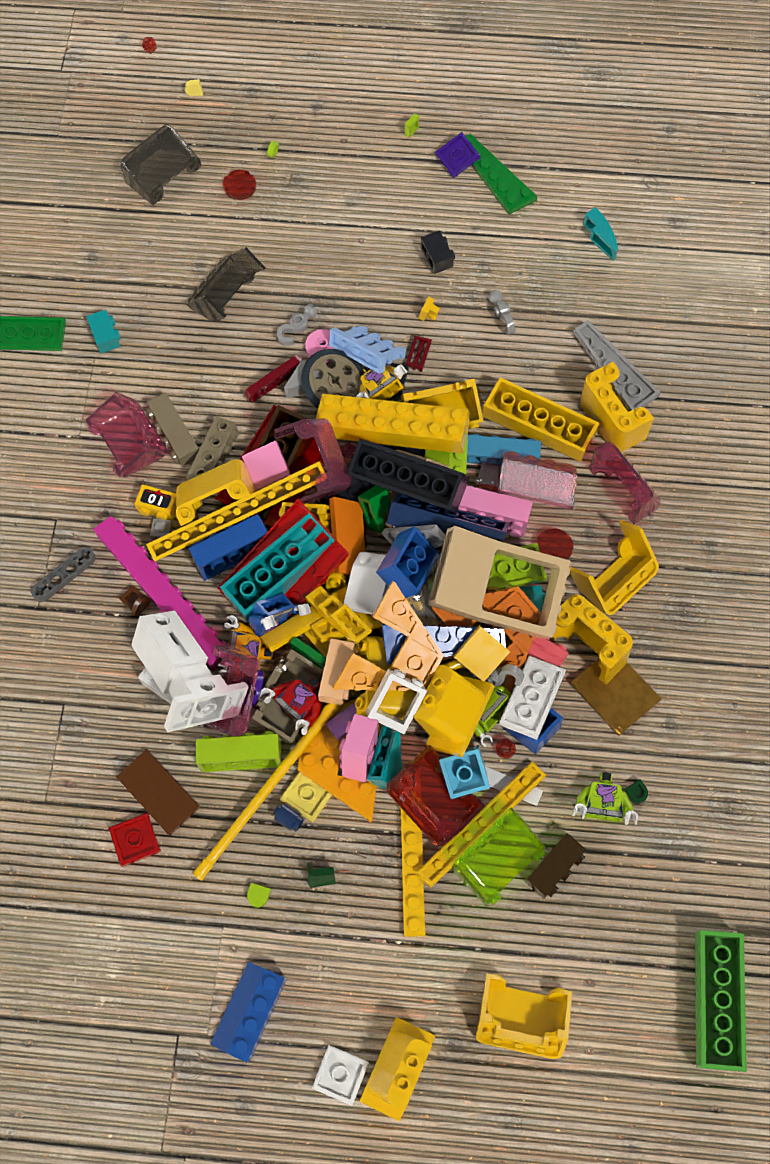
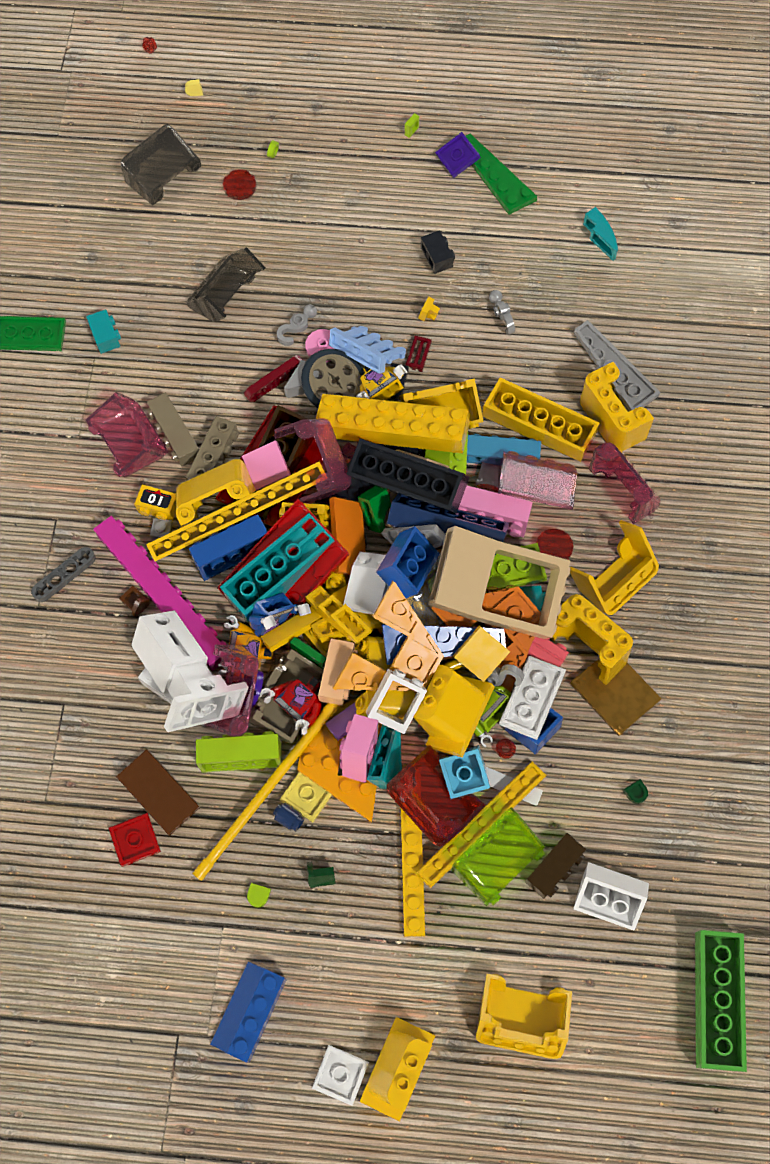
torso [572,772,638,825] -> none
none -> white slope [573,862,649,931]

